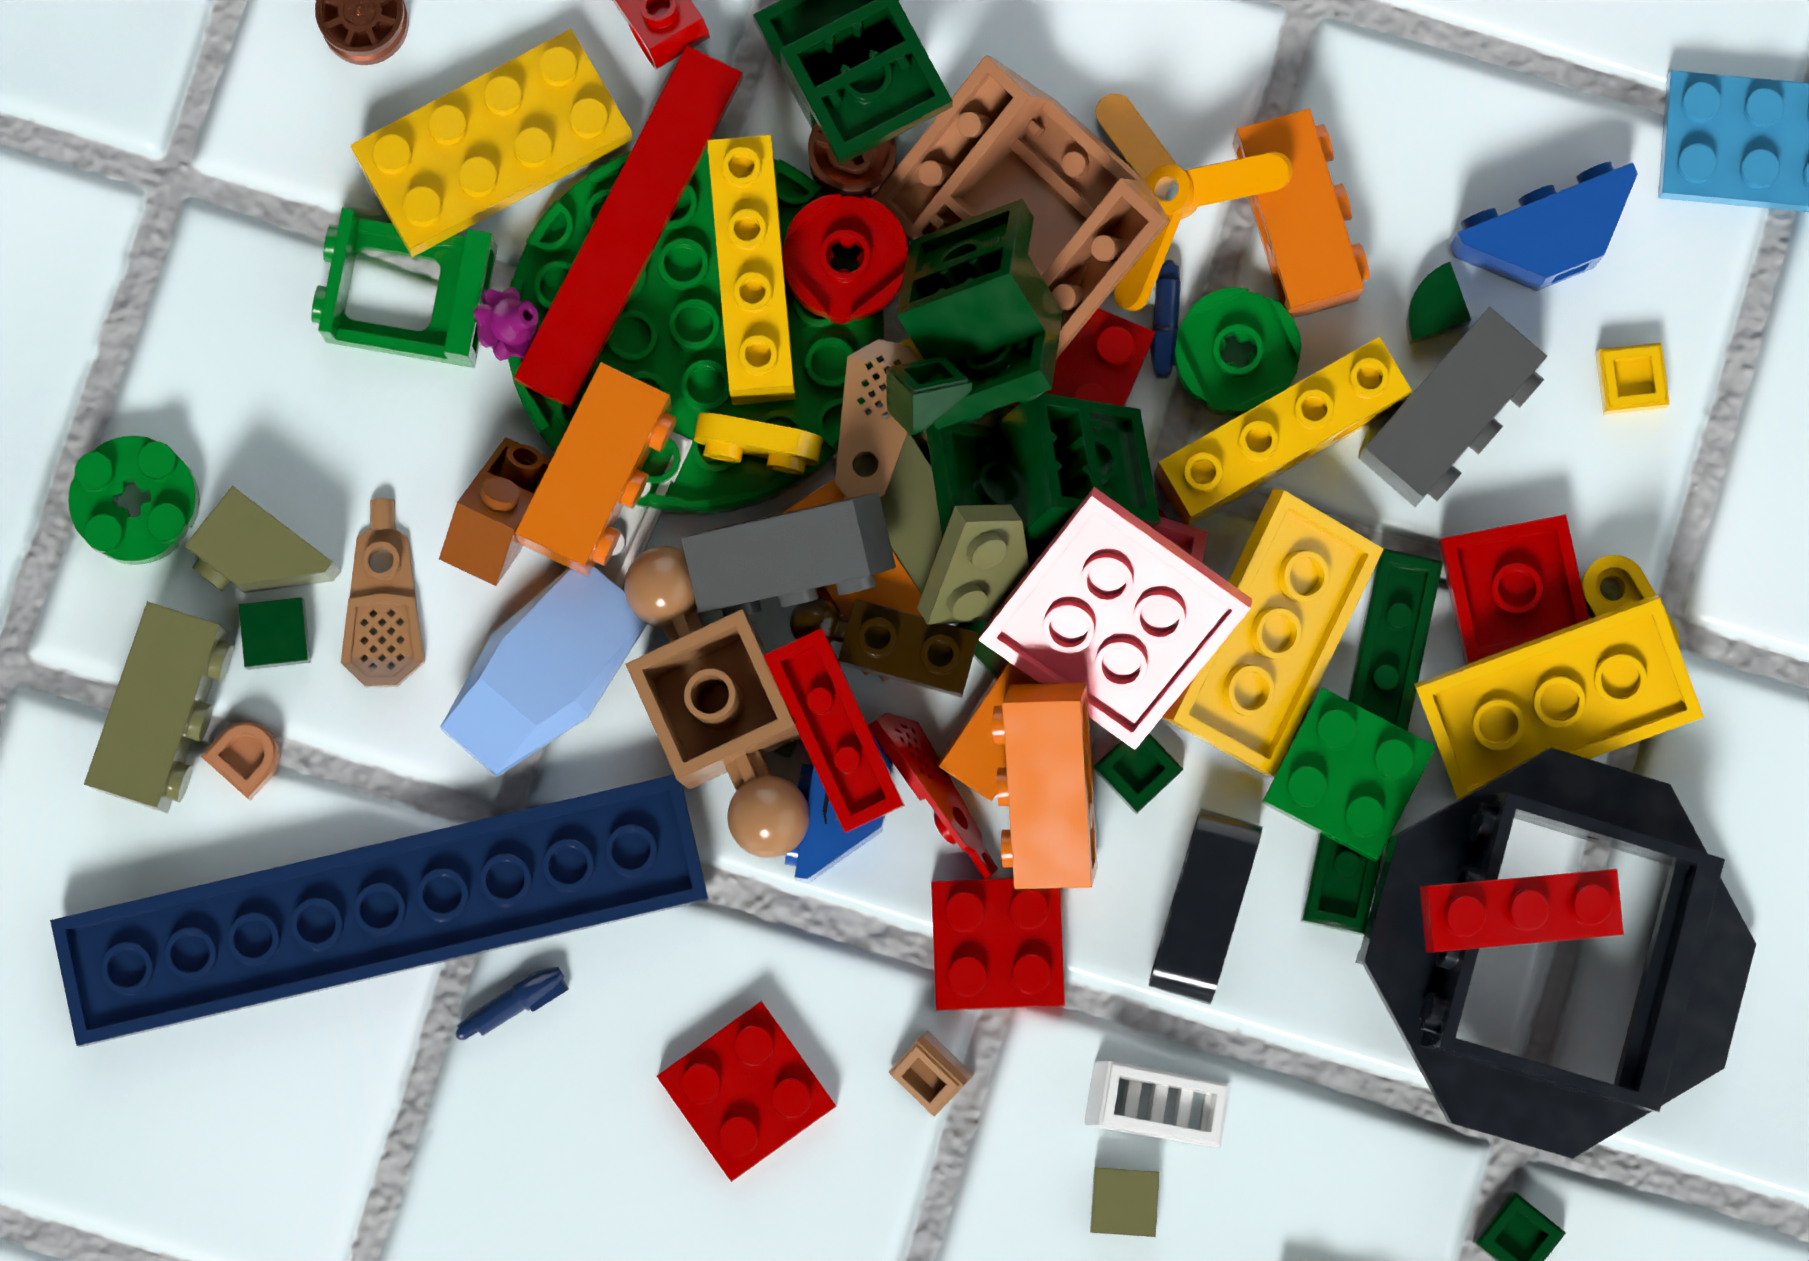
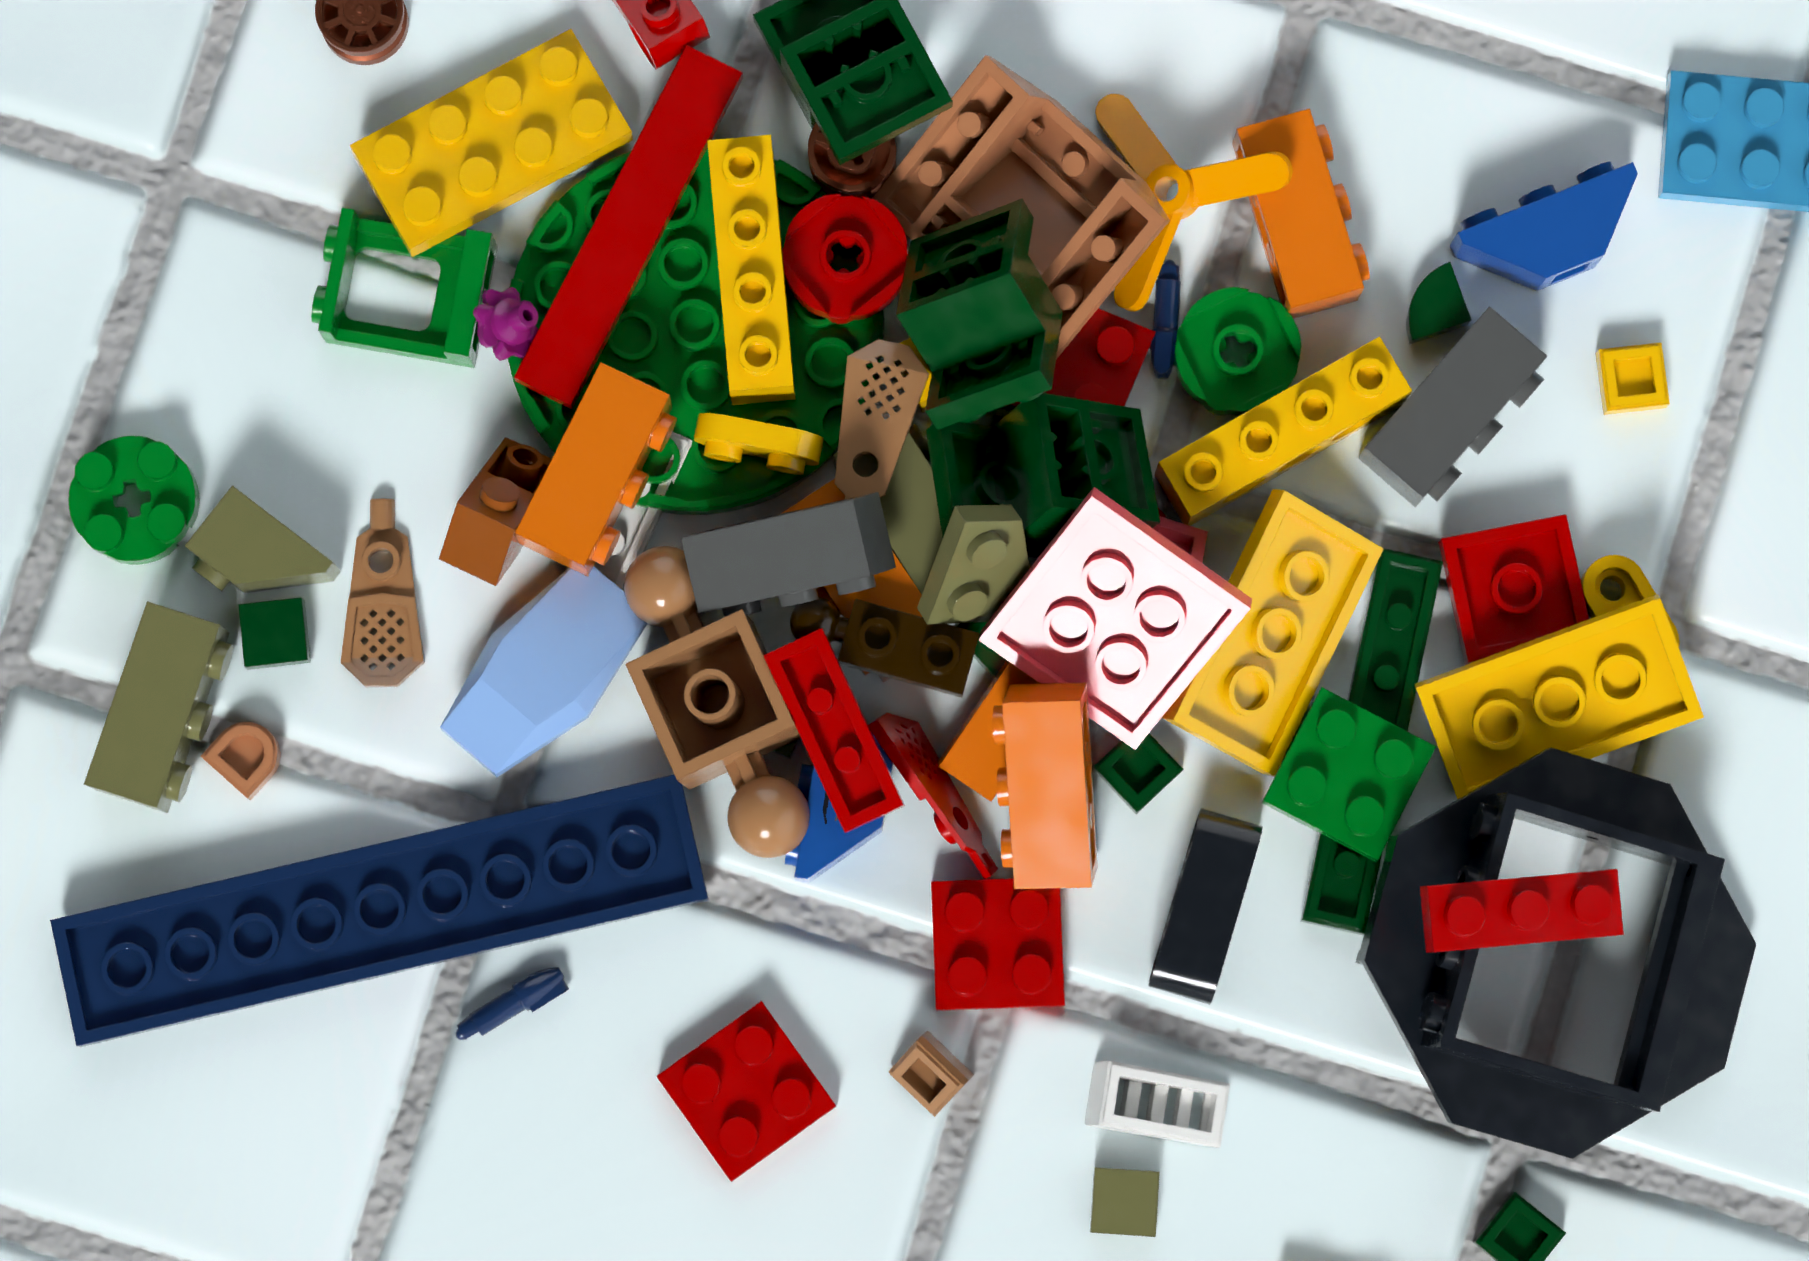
dark green slope [886,356,972,435] -> none

